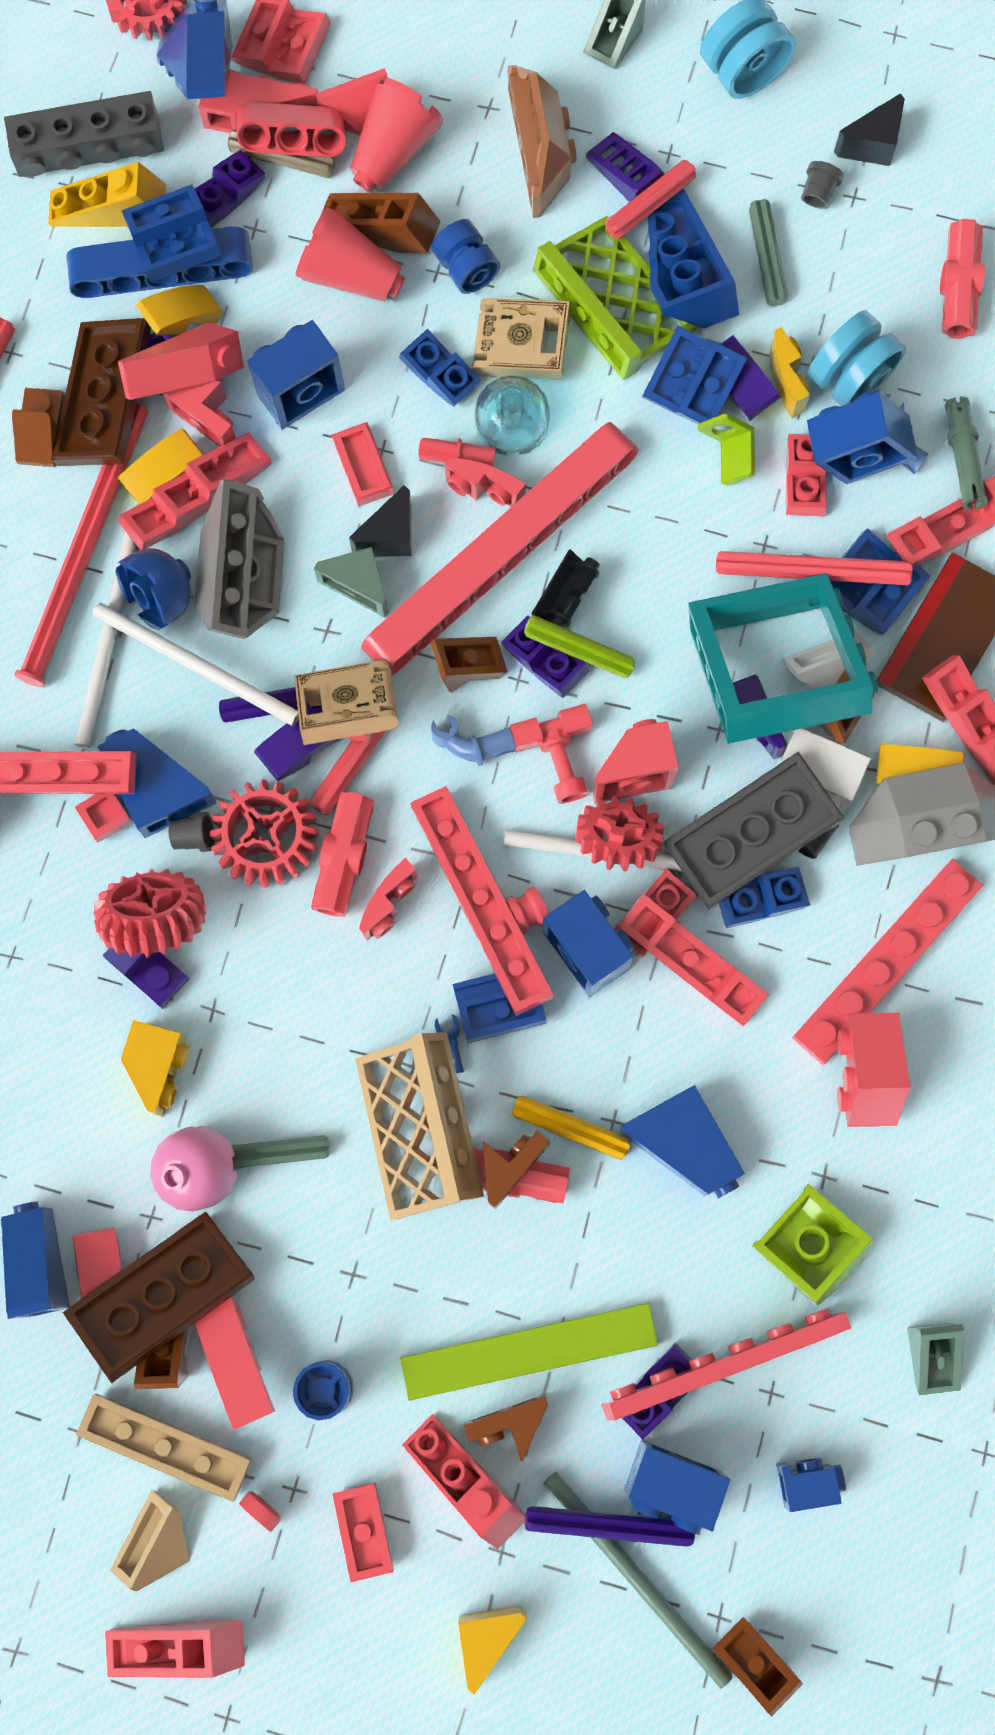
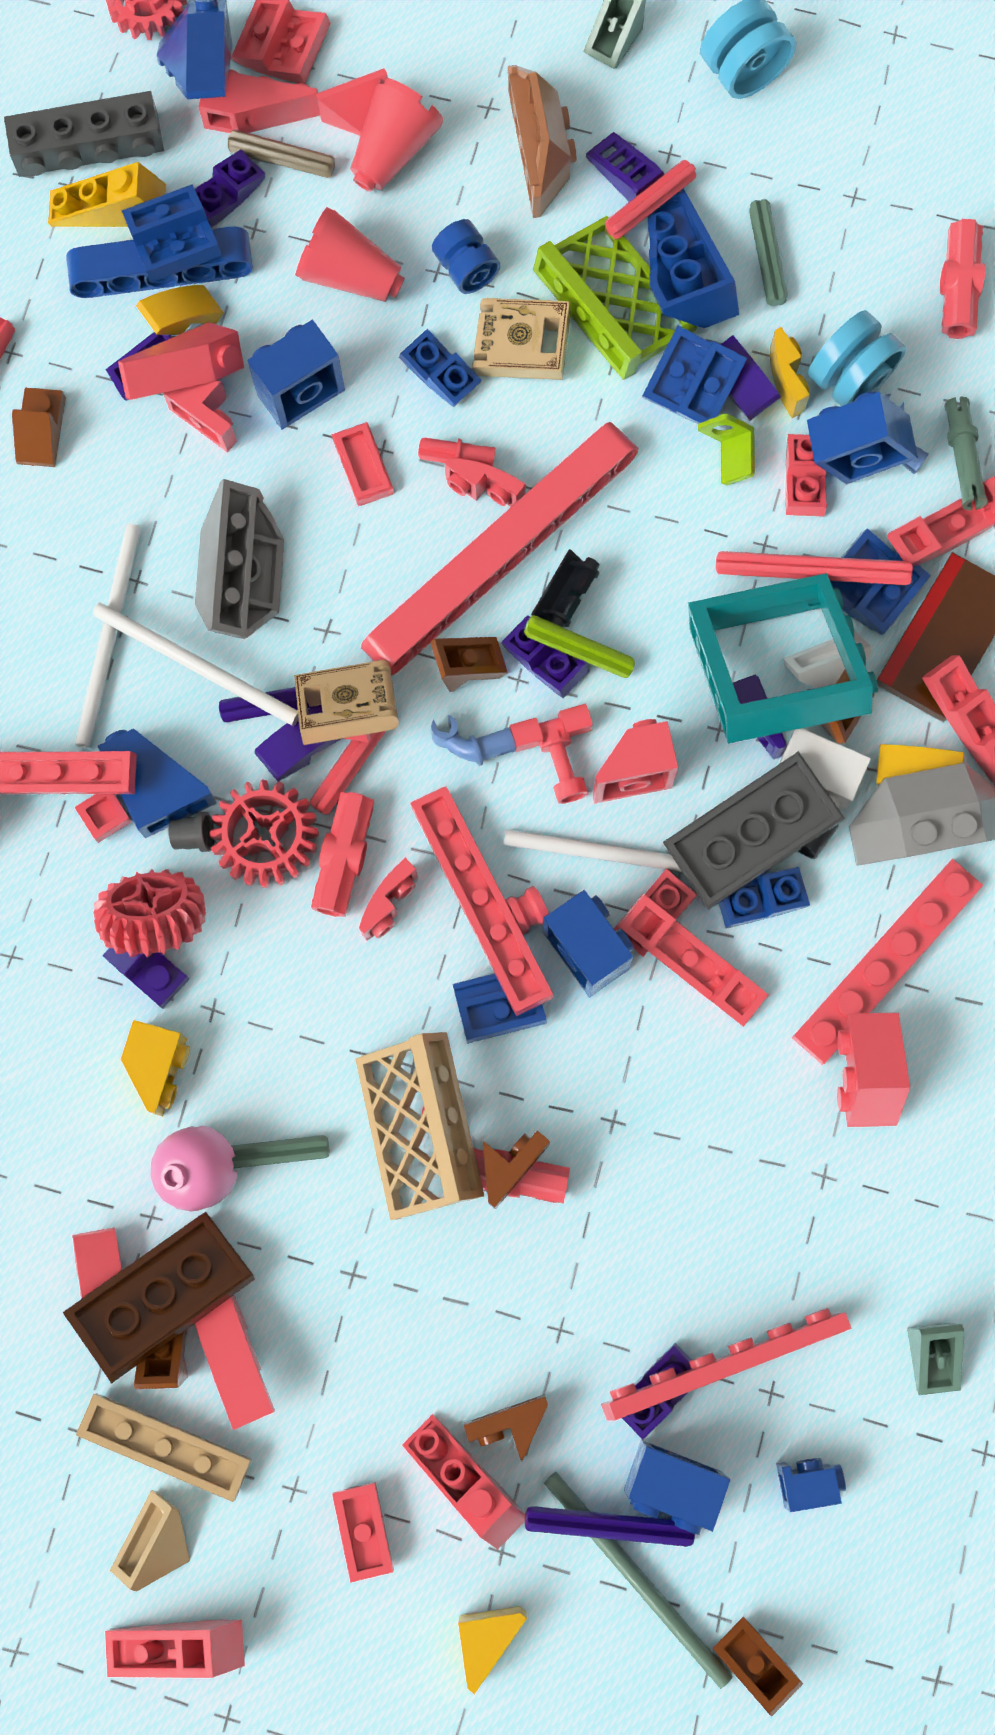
blue slope [1,1201,70,1319] -> none
coral axle [14,403,148,687] -> none
reddish brown tile [51,318,152,466] -> none
blue cylinder [115,548,191,630] -> none
yellow slope [118,428,204,504] -> none
coral slope [119,432,272,550] -> none
coral beam [236,102,346,157] -> none
coral tile [239,1491,281,1532] -> none
blue wheel [293,1360,354,1421] -> none
sand green slope [314,547,388,618] -> none
dark orange slope [321,193,441,253] -> none
black slope [349,485,412,557] -> none
lime tile [400,1303,658,1401] -> none
blue hand [434,1014,464,1074] -> none
clear light blue cylinder [474,375,551,455] -> none
yellow axle [512,1095,631,1160] -> none
coral gear [575,796,664,872] -> none
blue slope [619,1085,745,1199] -> none
lime slope [752,1184,874,1306] -> none
dark grey piece [801,161,844,209] -> none
black slope [834,93,905,166] -> none

